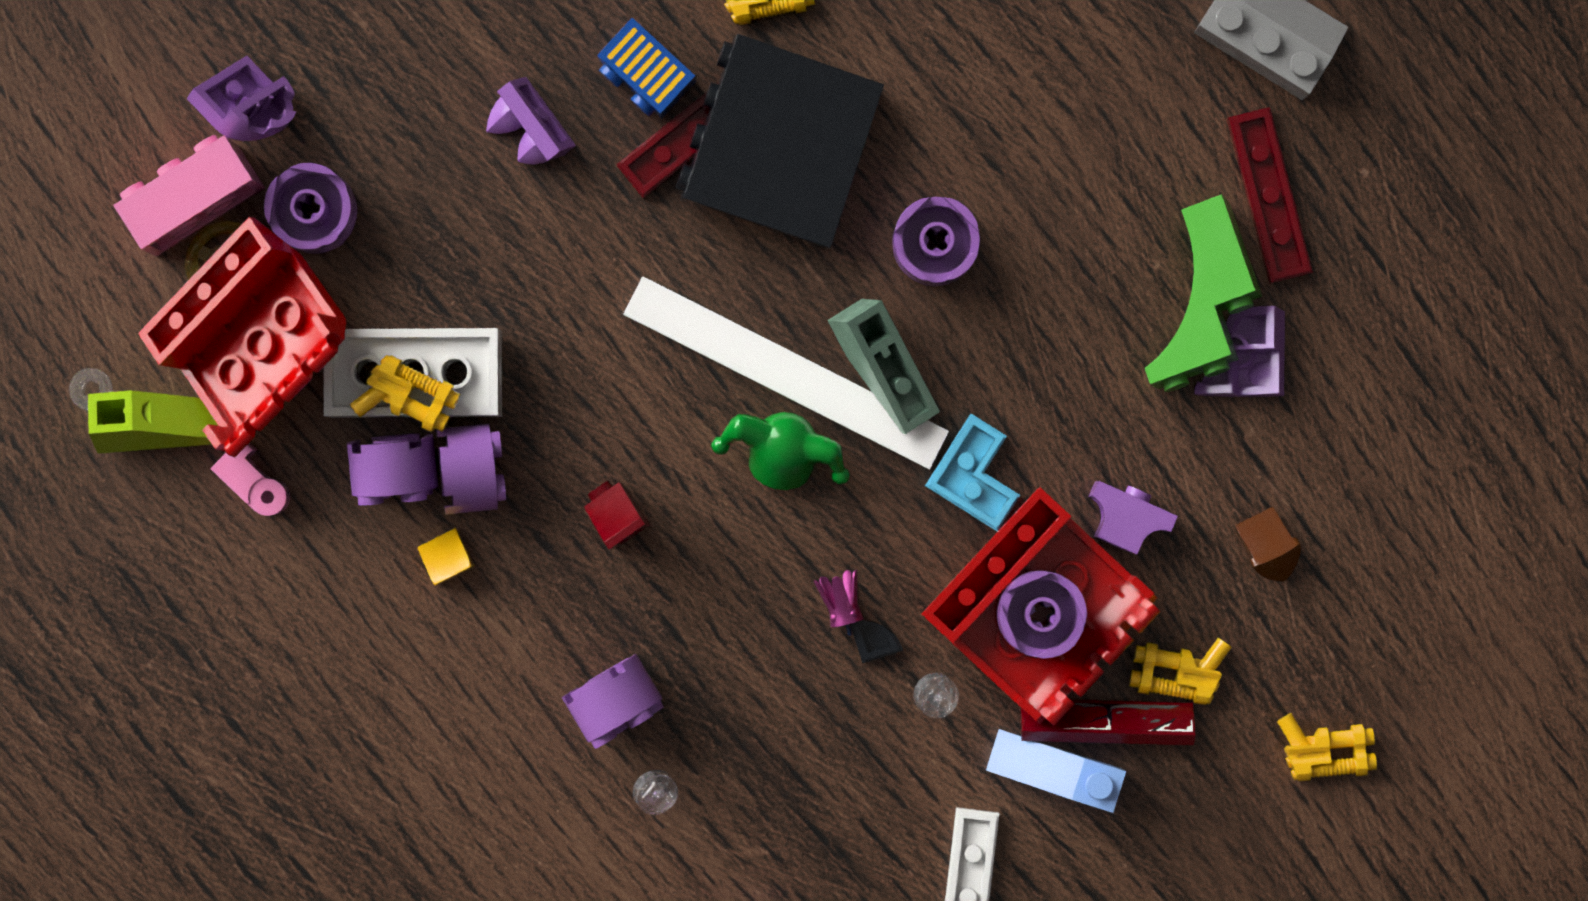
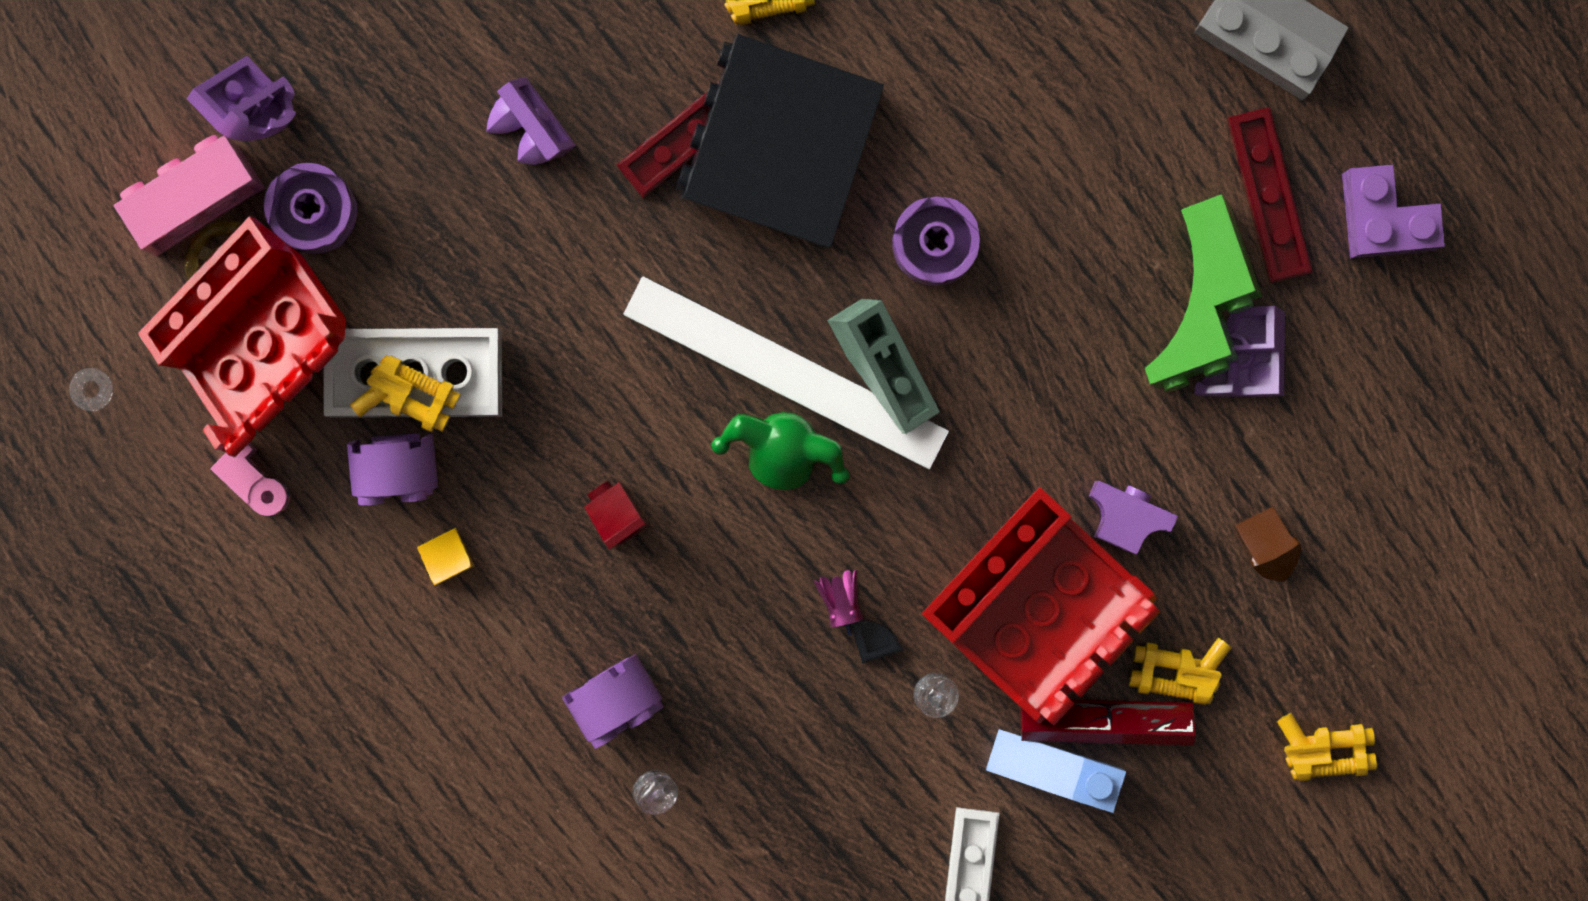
lime slope [88,390,218,454] -> none
medium lavender brick [436,424,506,515] -> none
blue brick [597,18,697,118] -> none
medium azure tile [925,413,1021,532] -> none
medium lavender brick [996,570,1087,659] -> none
none -> medium lavender brick [1342,165,1445,259]

